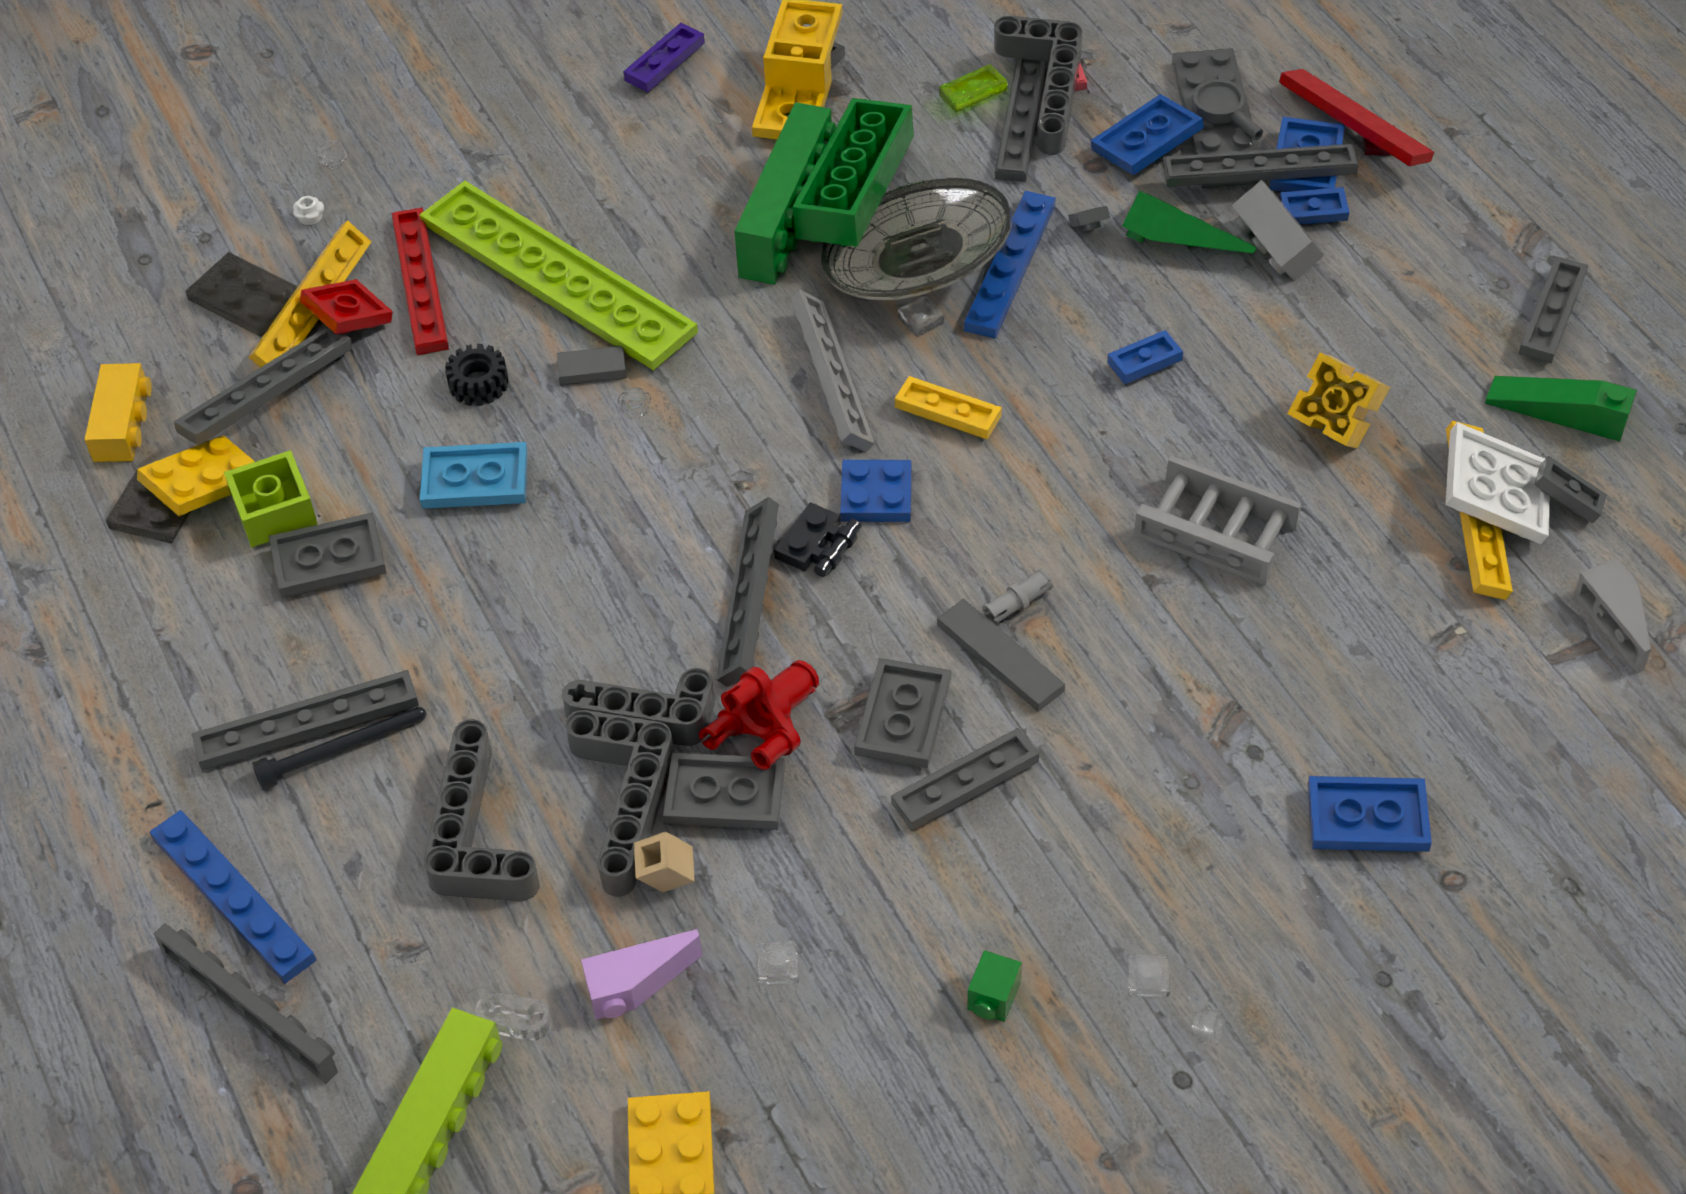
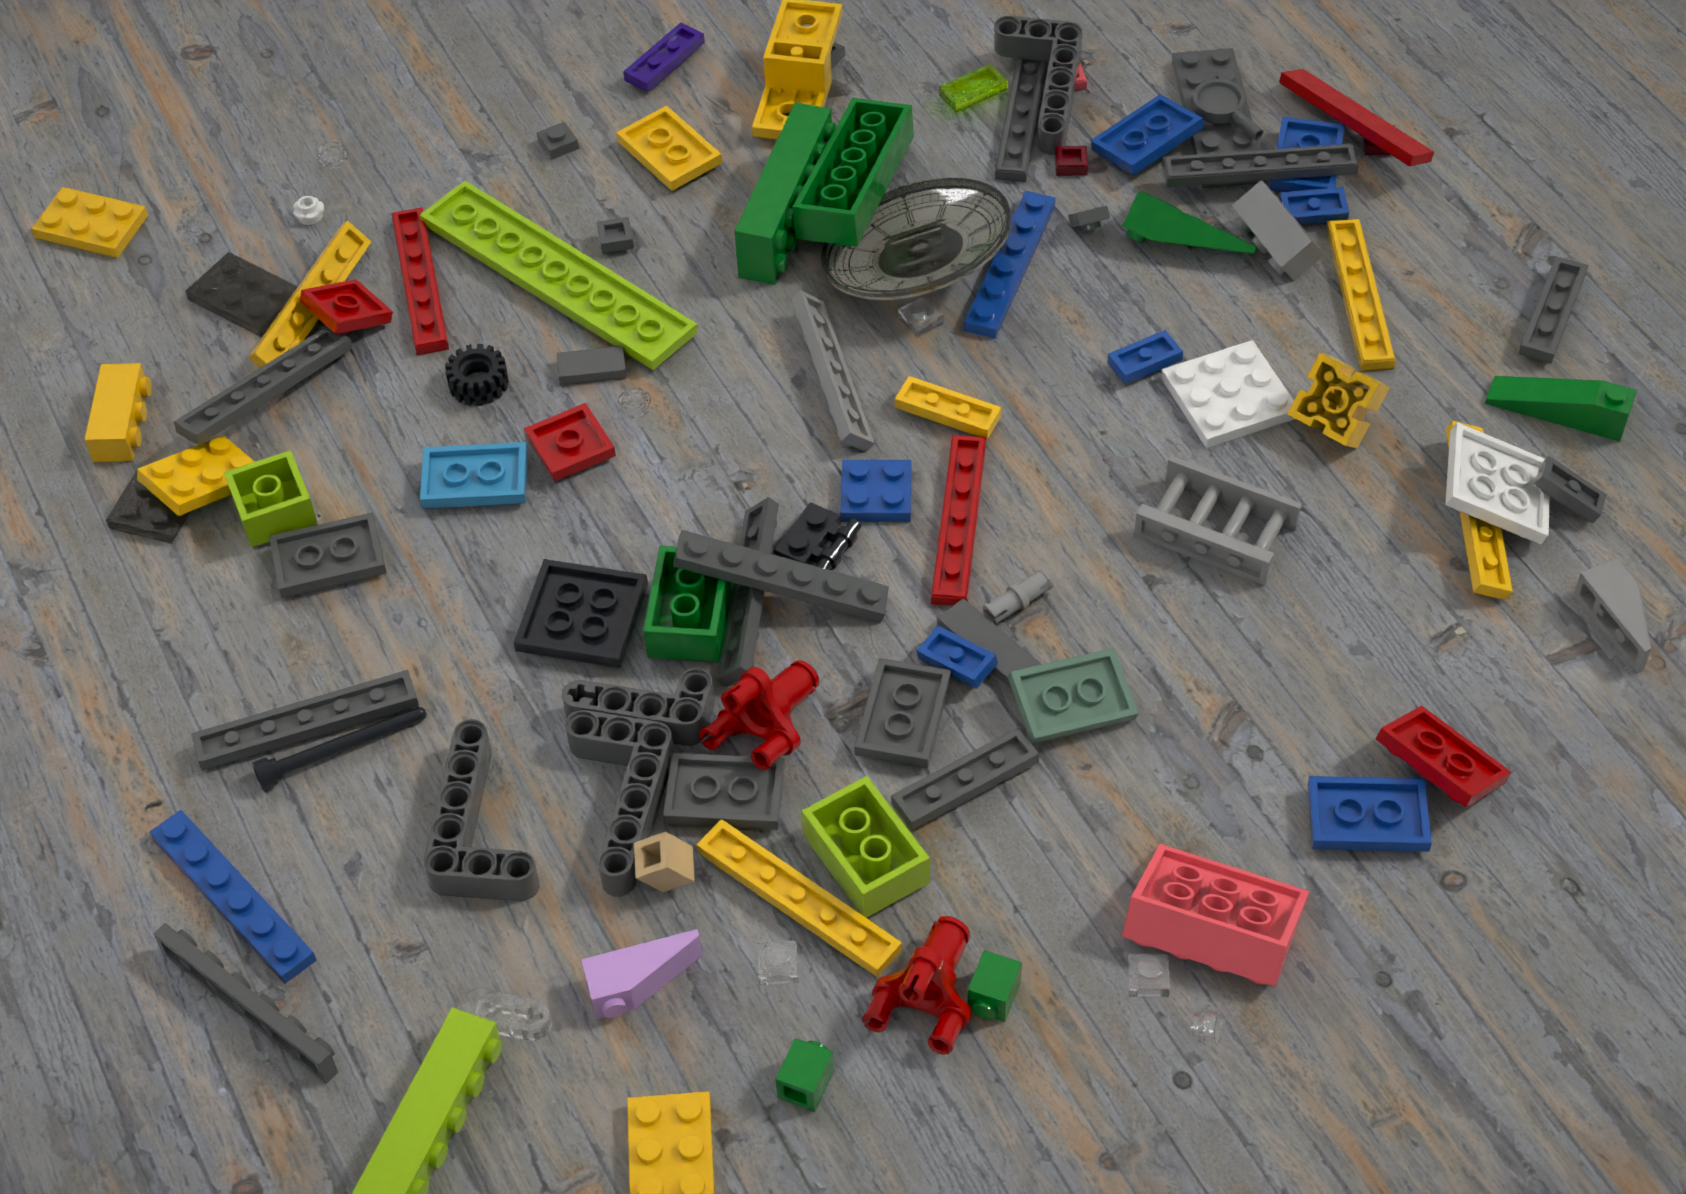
none -> yellow plate [31,187,149,258]
none -> black plate [514,559,648,668]
none -> red plate [524,403,616,482]
none -> dark grey plate [537,122,579,160]
none -> dark grey plate [597,217,634,253]
none -> yellow plate [616,105,722,191]
none -> green brick [643,545,732,662]
none -> dark grey plate [673,530,889,622]
none -> yellow plate [696,819,902,978]
none -> green brick [775,1038,834,1112]
none -> lime brick [801,776,930,918]
none -> red wheel [862,916,972,1055]
none -> blue plate [916,626,998,689]
none -> red tile [931,435,986,606]
none -> sand green plate [1008,648,1139,744]
none -> dark red tile [1055,146,1088,176]
none -> coral slope [1122,844,1310,987]
none -> white plate [1161,340,1295,448]
none -> yellow tile [1326,219,1395,371]
none -> red plate [1376,706,1511,808]

